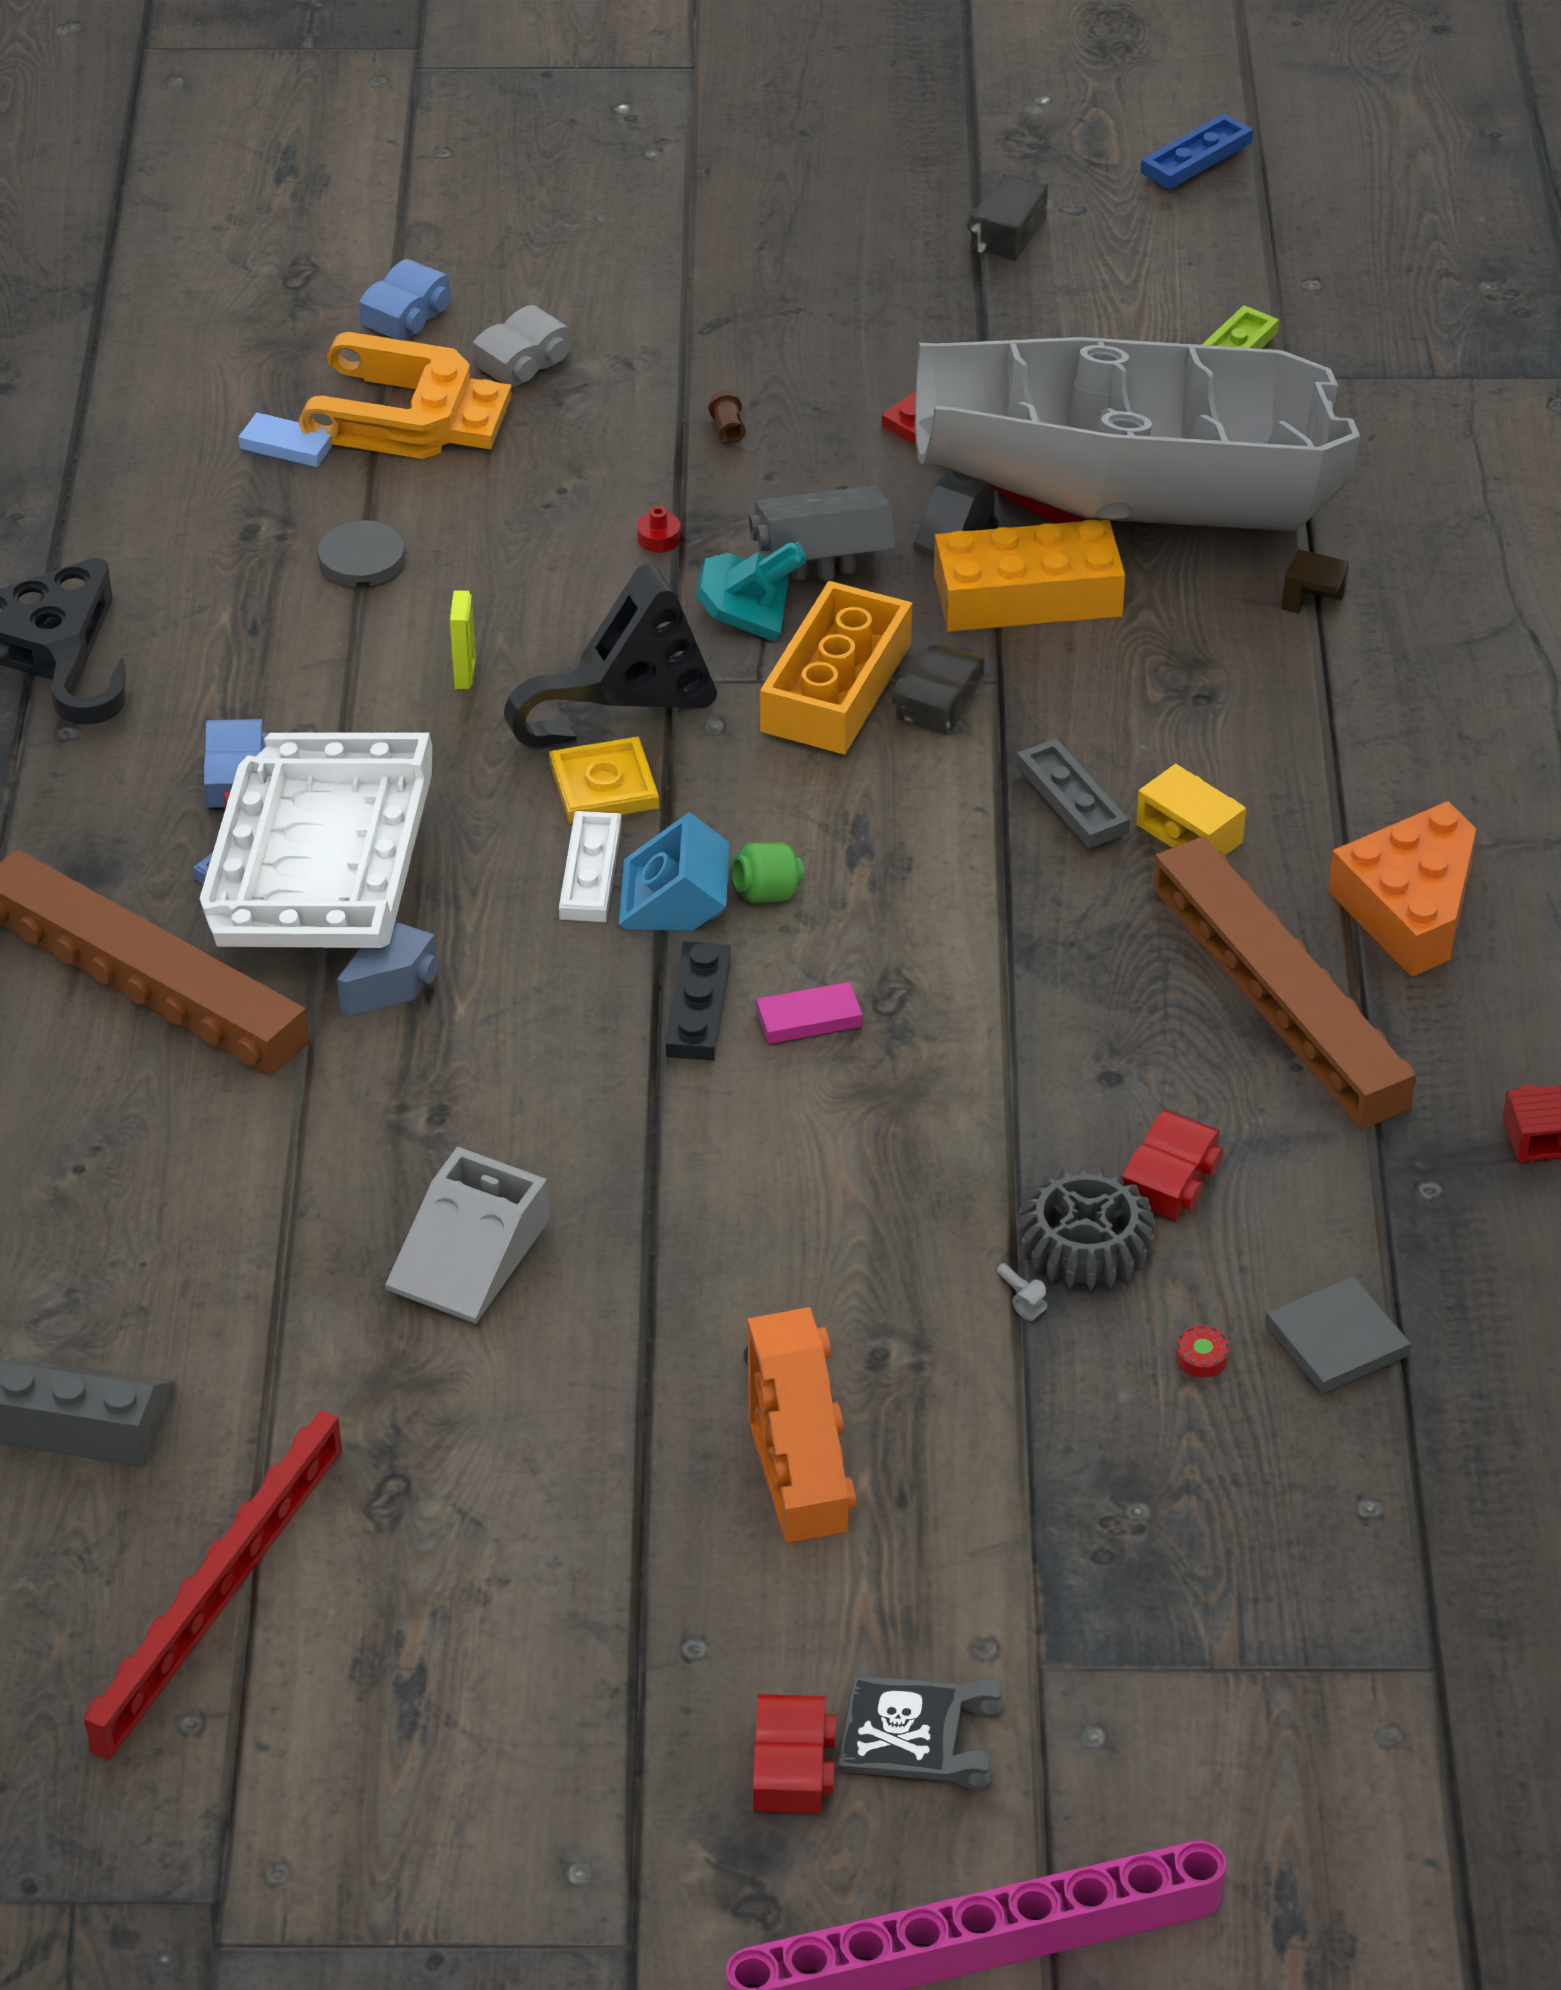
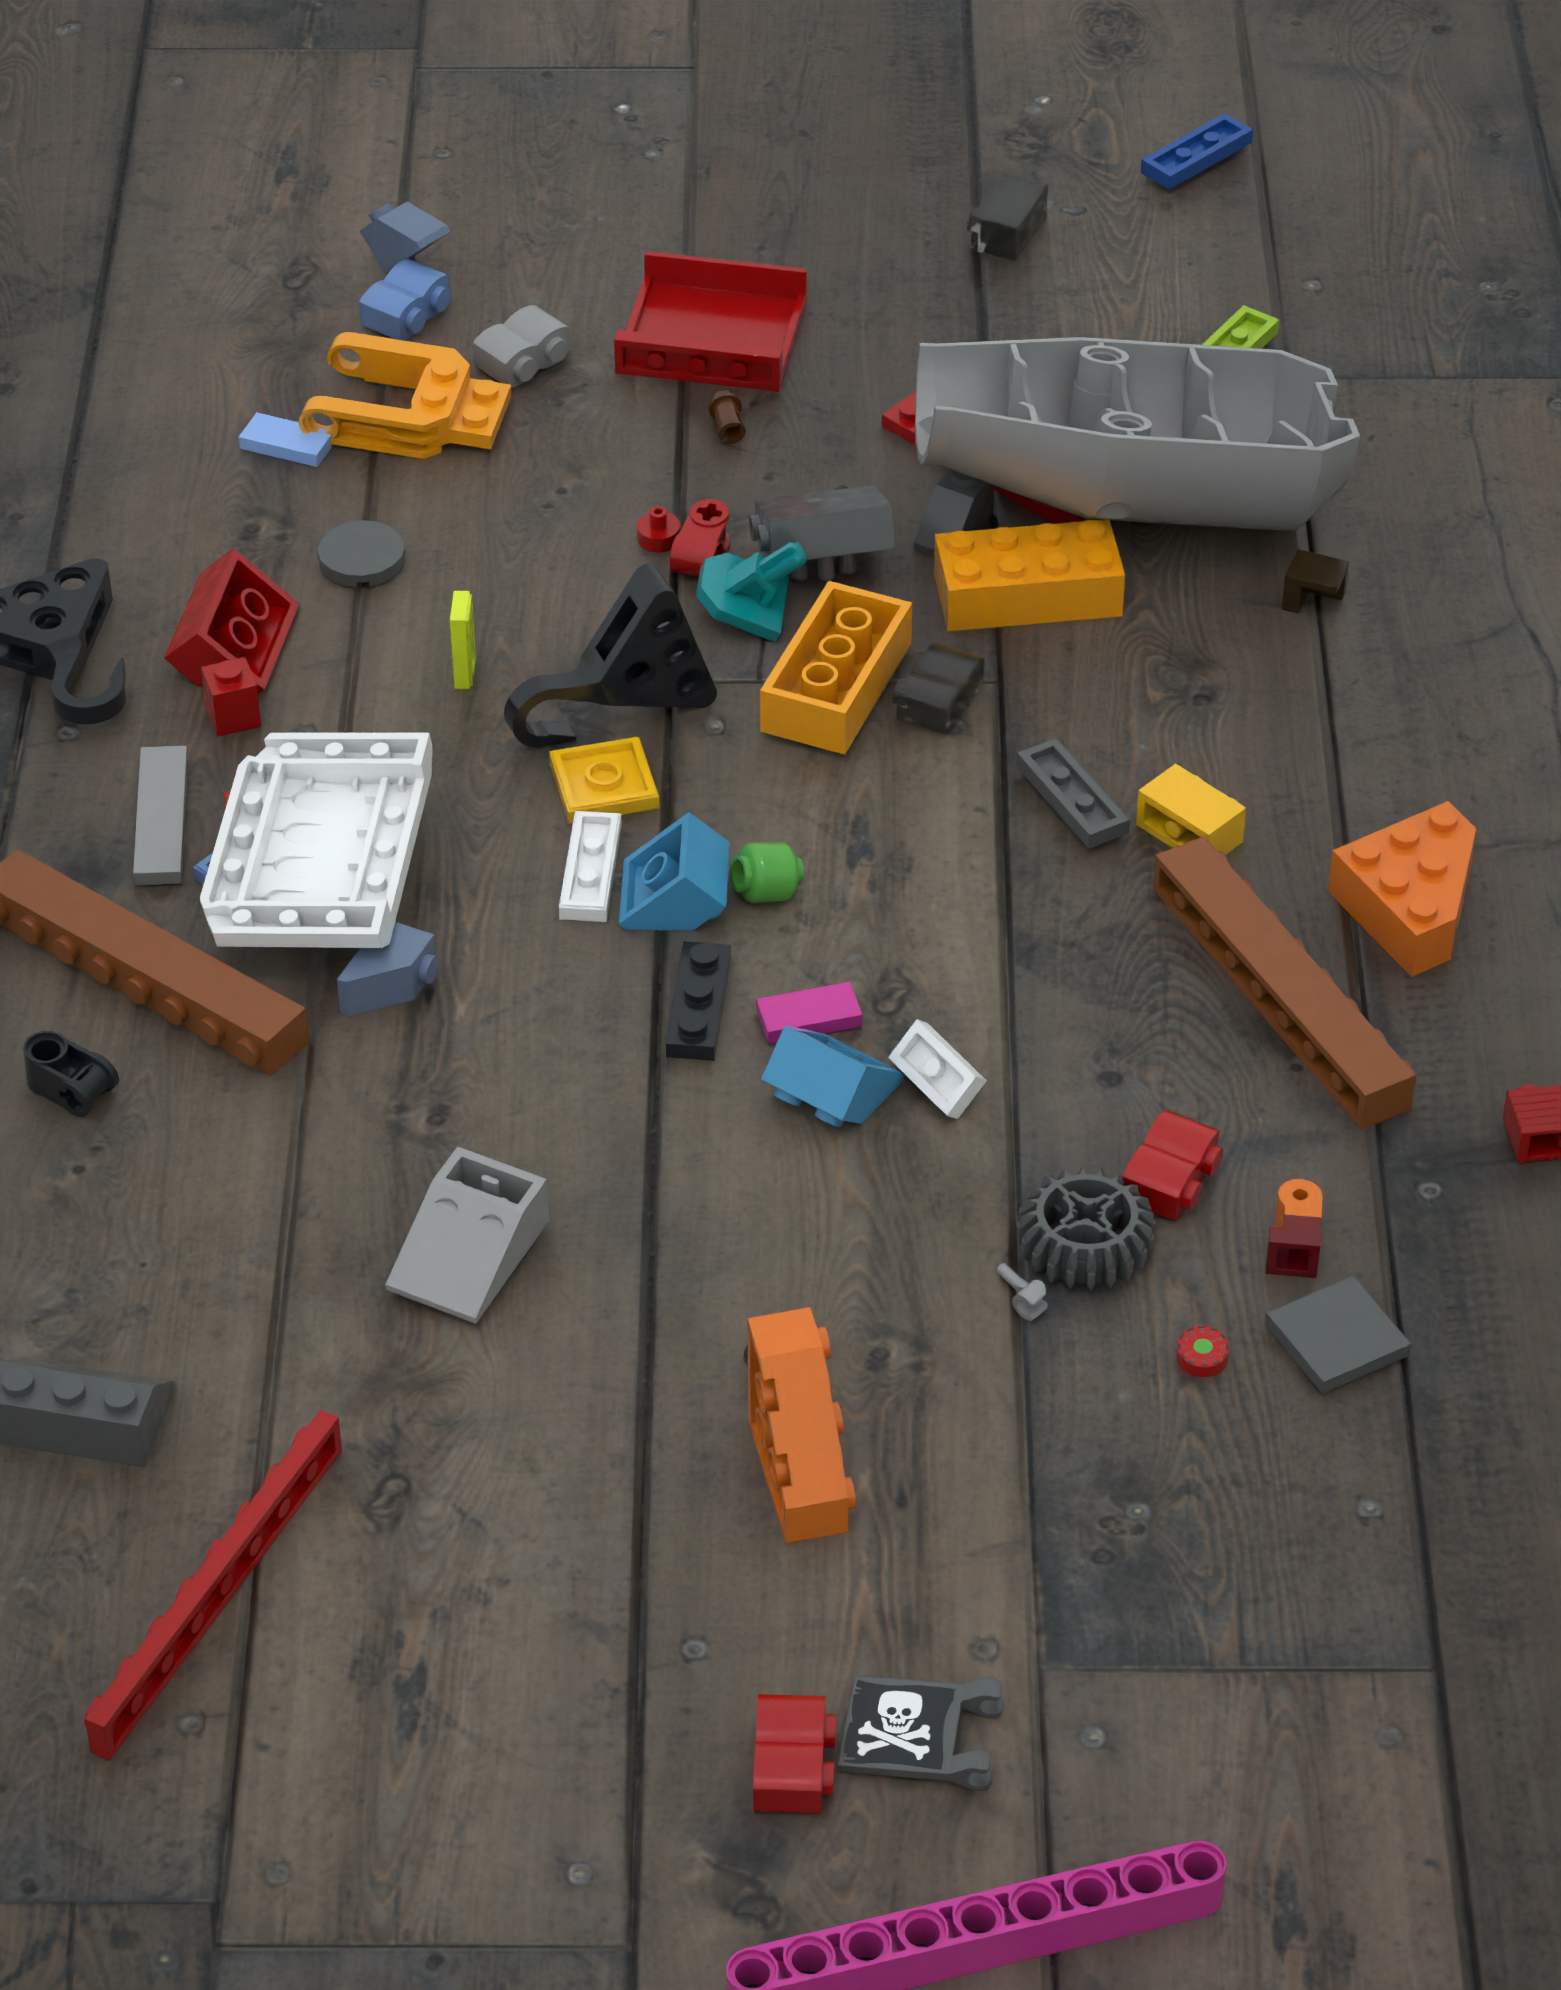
medium blue brick [204,719,269,808] -> none
none -> black piece [23,1031,119,1117]
none -> light grey tile [133,746,188,885]
none -> red slope [164,548,299,694]
none -> red brick [201,657,261,737]
none -> sand blue slope [360,201,451,273]
none -> red panel [614,251,807,392]
none -> red piece [670,499,731,577]
none -> dark azure slope [761,1025,905,1127]
none -> white plate [888,1019,987,1120]
none -> dark red leg [1265,1179,1323,1278]

